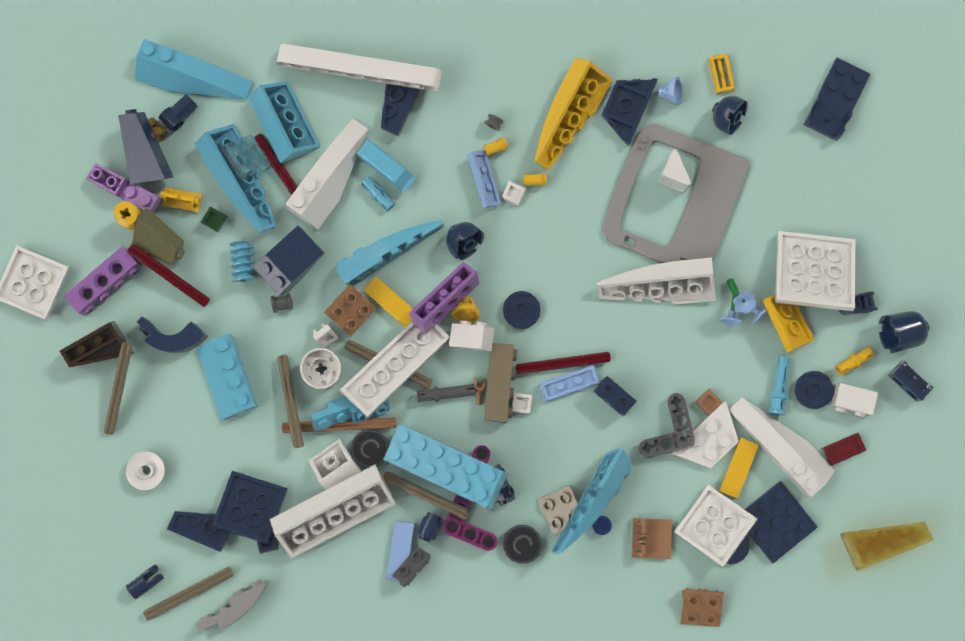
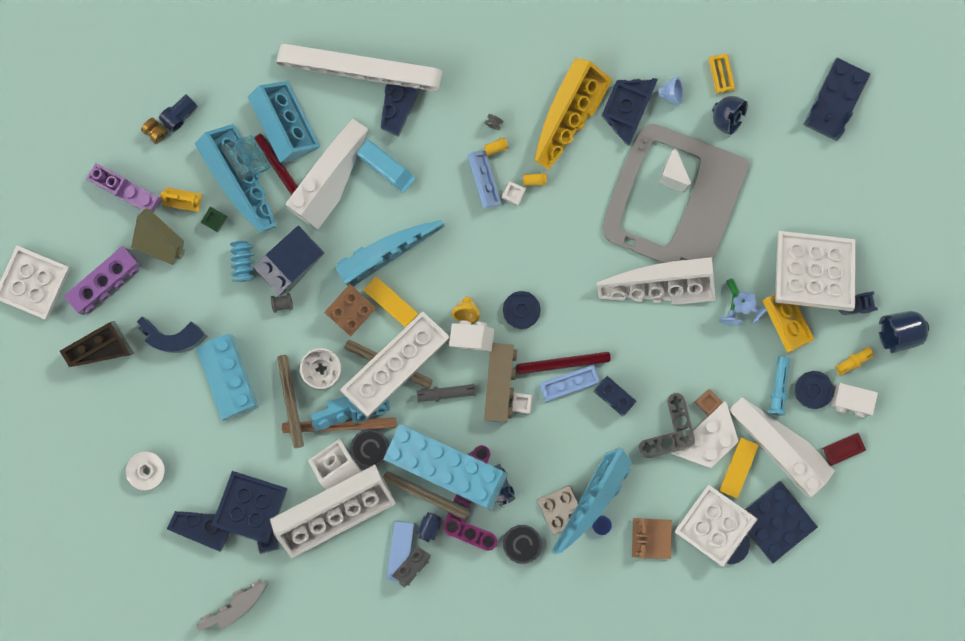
dark tan axle [104,342,133,435] -> none
yellow piece [114,201,142,232] -> none
slope [118,109,173,184] -> none
dark blue hinge [126,565,164,599] -> none
dark red axle [127,244,210,307] -> none
medium azure wedge [135,39,253,100] -> none
dark tan axle [143,567,233,620] -> none
white tile [312,323,339,348] -> none
medium azure pin [361,176,395,212] -> none
medium lavender brick [409,262,479,334] -> none
dark blue cylinder [446,222,484,260] -> none
nougat hand [474,377,486,405] -> none
medium nougat hinge [680,588,724,627] -> none
clear yellow wedge [840,522,934,570] -> none
dark blue hinge [888,360,934,402] -> none

